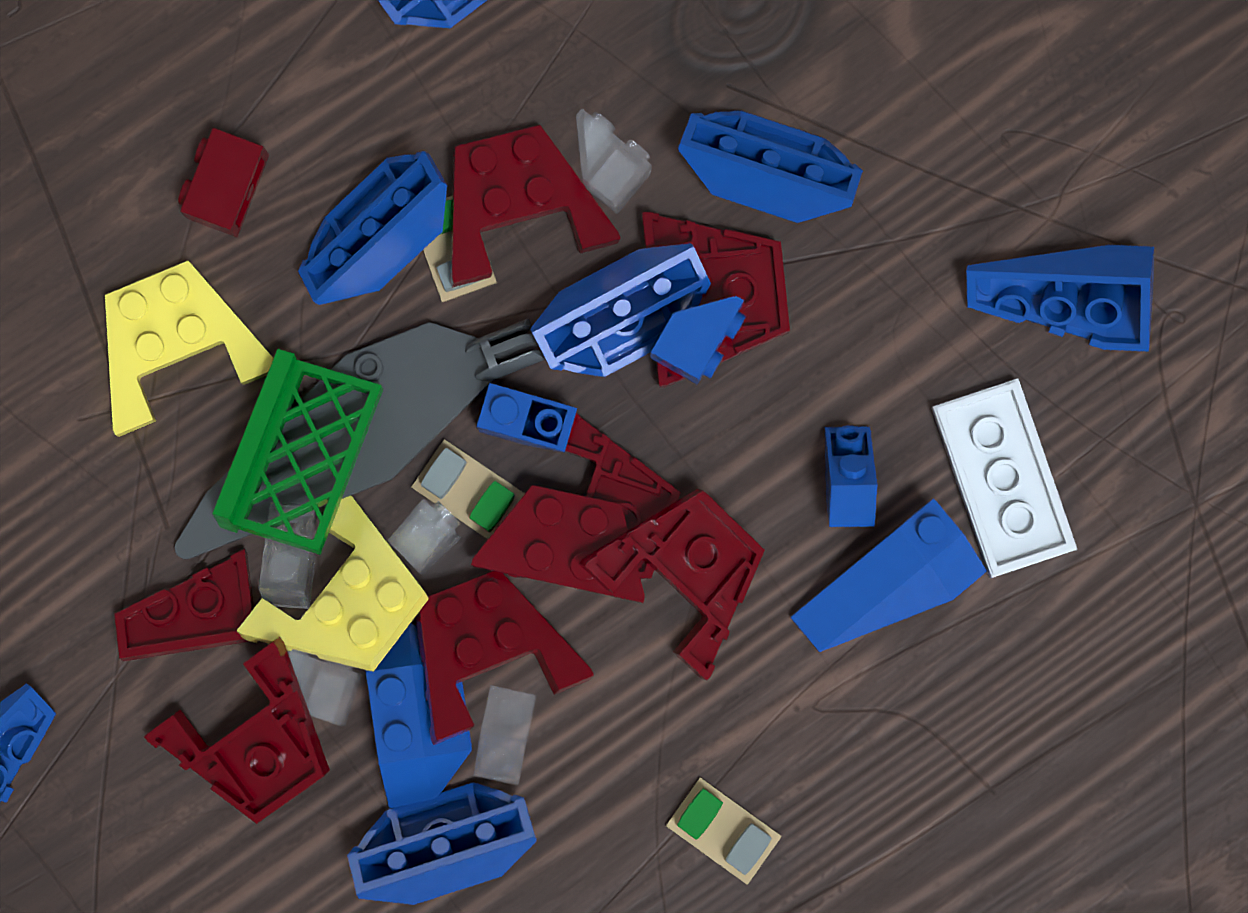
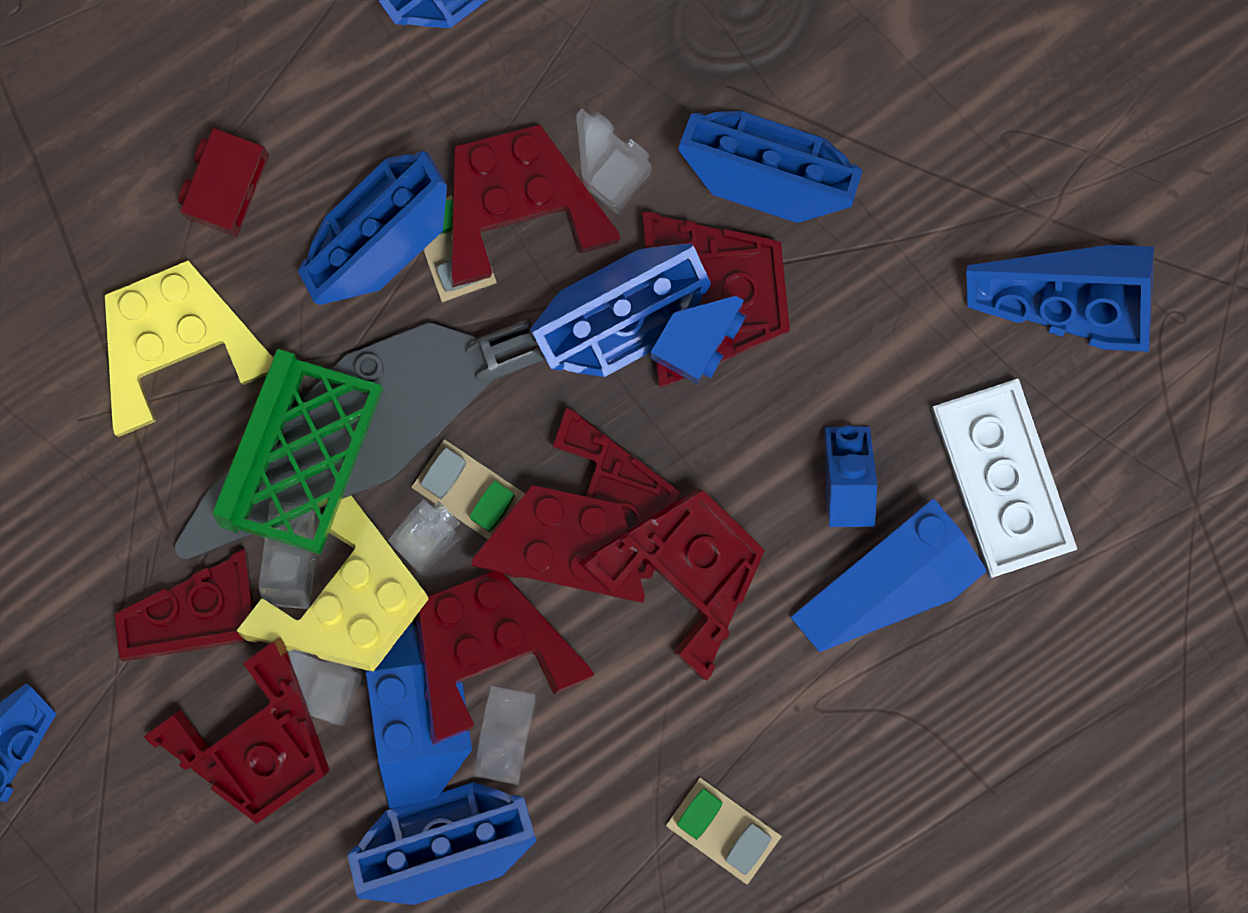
blue slope [477,383,577,453] -> none

